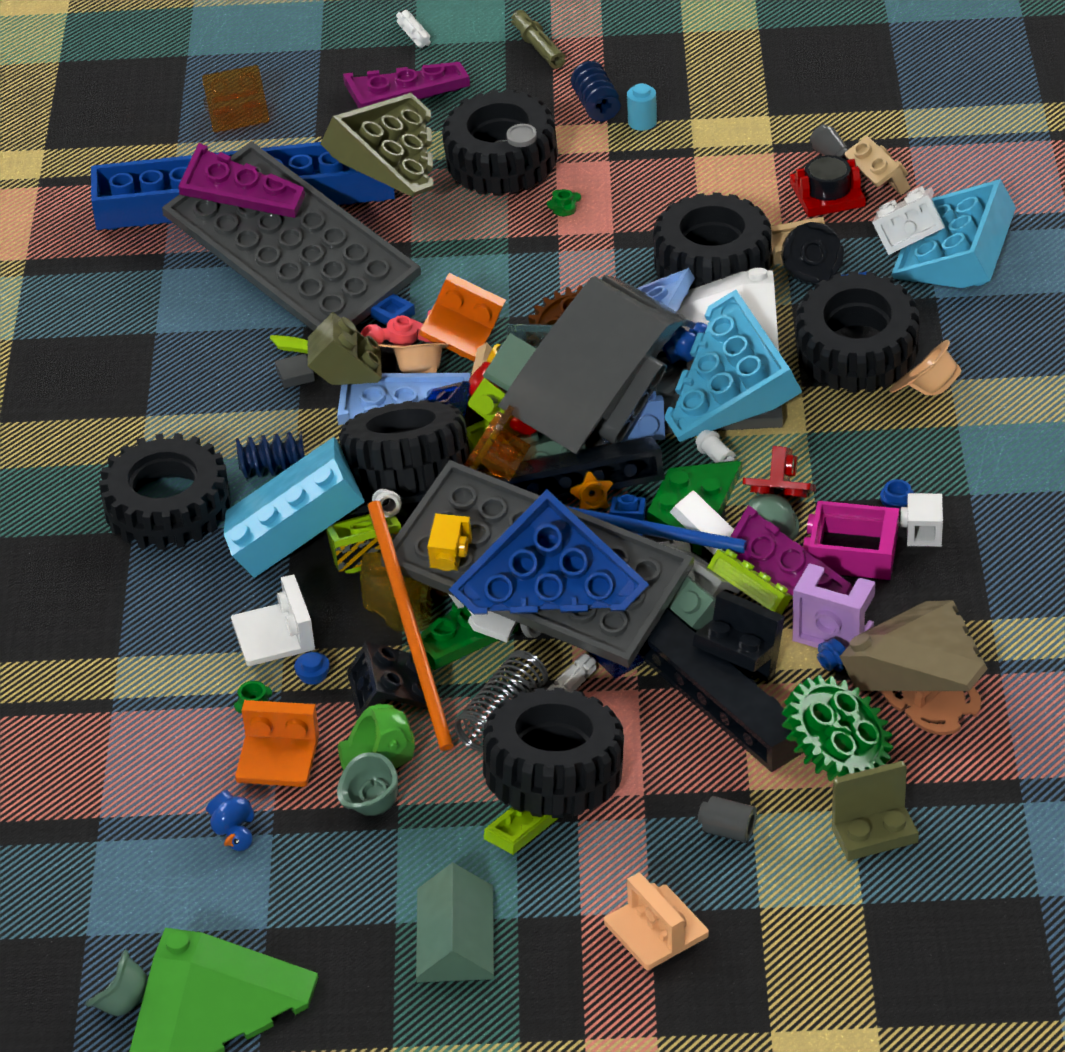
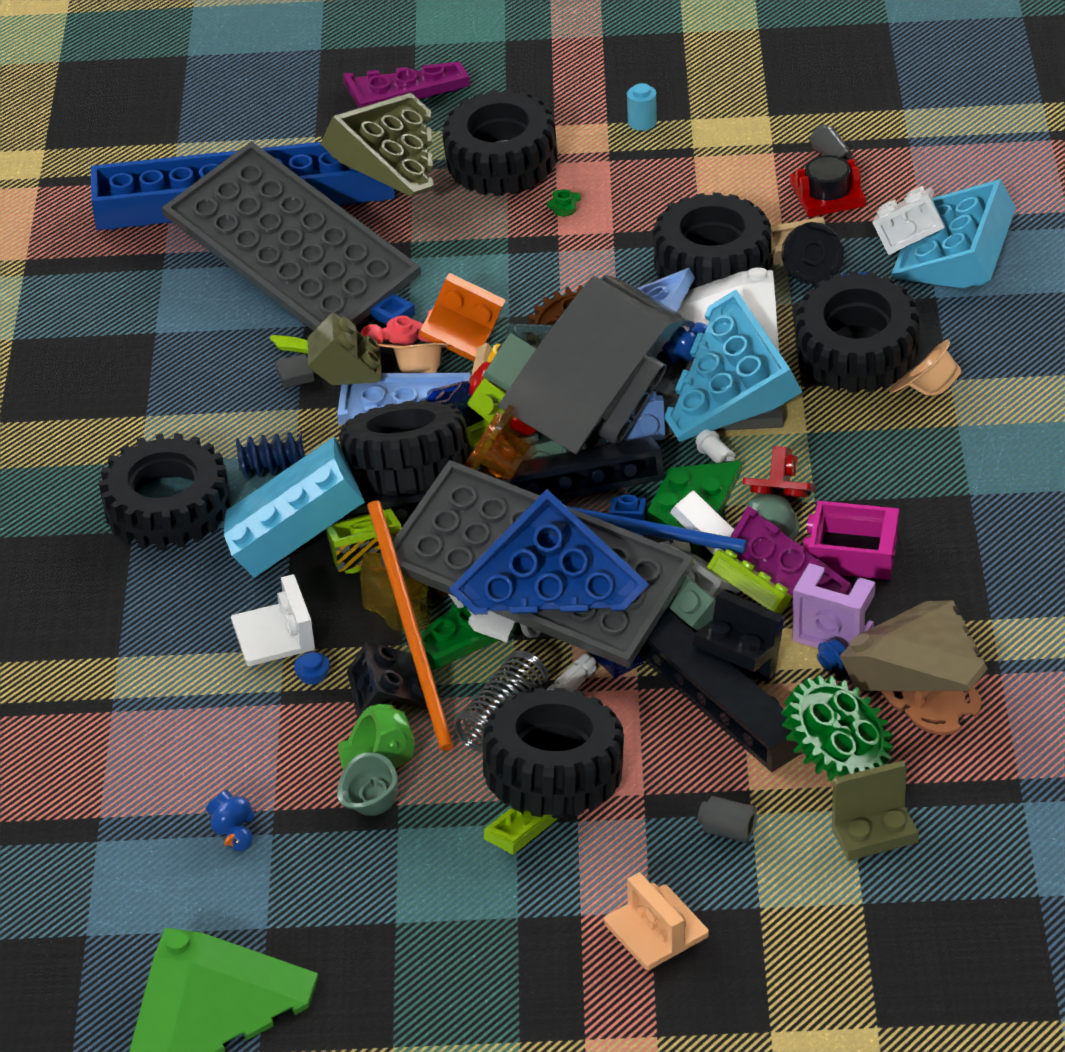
sand green helmet [84,949,147,1017] -> none
magenta wing [178,143,305,218] -> none
clear orange bracket [202,65,270,132] -> none
green plate [234,681,272,713] -> none
orange bracket [235,700,319,787] -> none
white pin [372,488,402,518] -> none
white axle [396,10,431,48] -> none
sand green slope [416,862,494,983] -> none
yellow brick [427,513,472,571] -> none
light grey piece [507,124,537,147] -> none
olive pin [511,10,566,69] -> none
light orange plate [570,471,613,510] -> none
dark blue piece [571,61,621,122] -> none
tan bracket [845,136,911,195] -> none
blue plate [880,479,914,510] -> none
white brick [900,493,943,547] -> none

